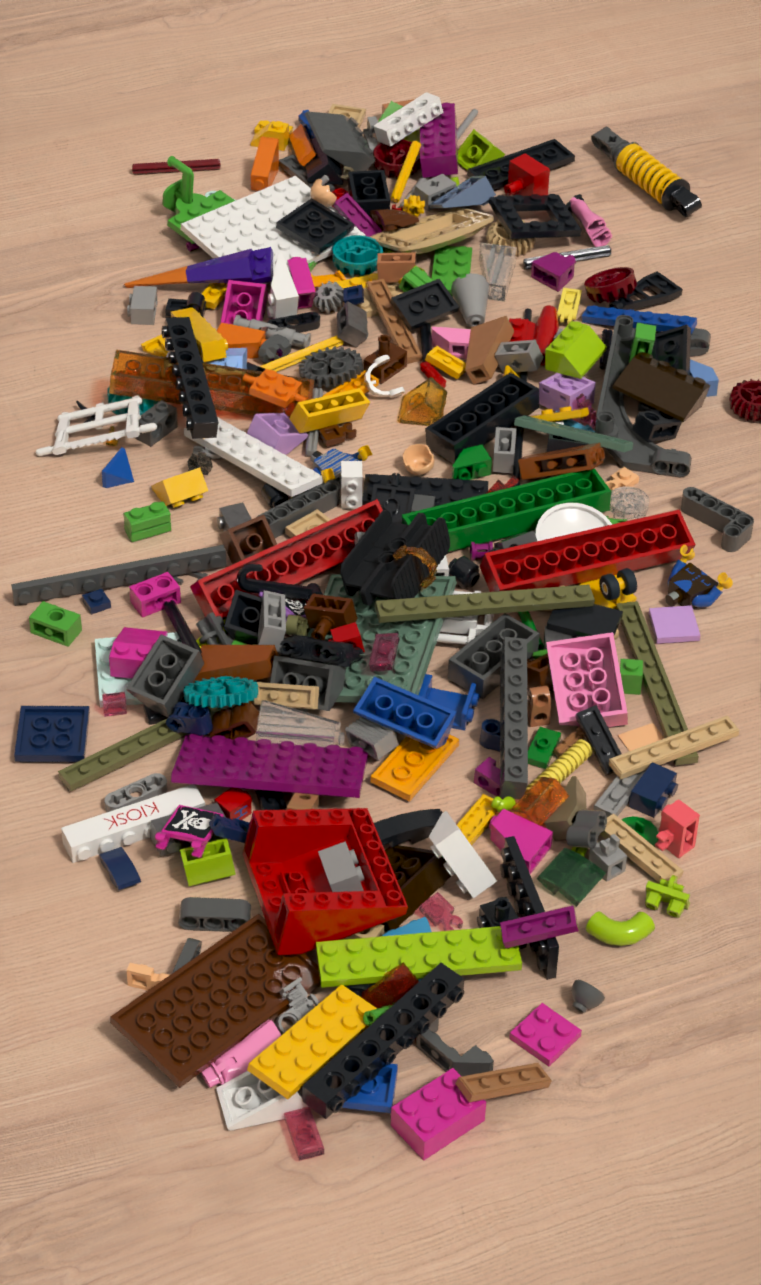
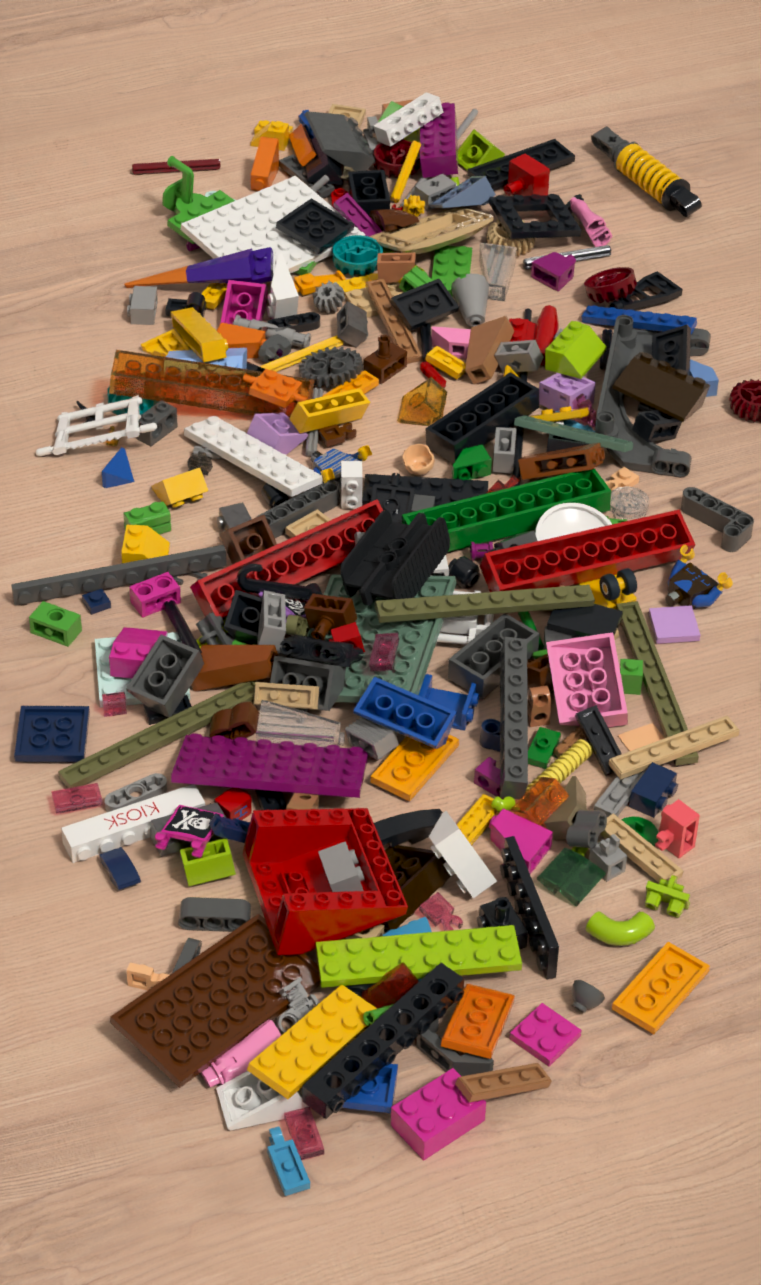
black brick [162,317,219,439] -> none
dark blue piece [166,702,213,735] -> none
teal gear [184,676,258,708] -> none
dark pink slope [287,257,315,309] -> none
light nougat hair [310,179,337,207] -> none
dark blue plate [343,284,364,305] -> none
white piece [364,355,405,399] -> none
clear orange piece [393,545,438,589] -> none
magenta plate [500,905,579,948] -> none
light yellow hinge [557,288,582,324] -> none
bright green brick [629,323,656,363] -> none
none -> clear pink plate [51,783,103,814]
none -> yellow slope [121,525,170,563]
none -> dark azure plate [267,1126,310,1196]
none -> orange tile [441,984,515,1059]
none -> light orange plate [612,942,710,1034]

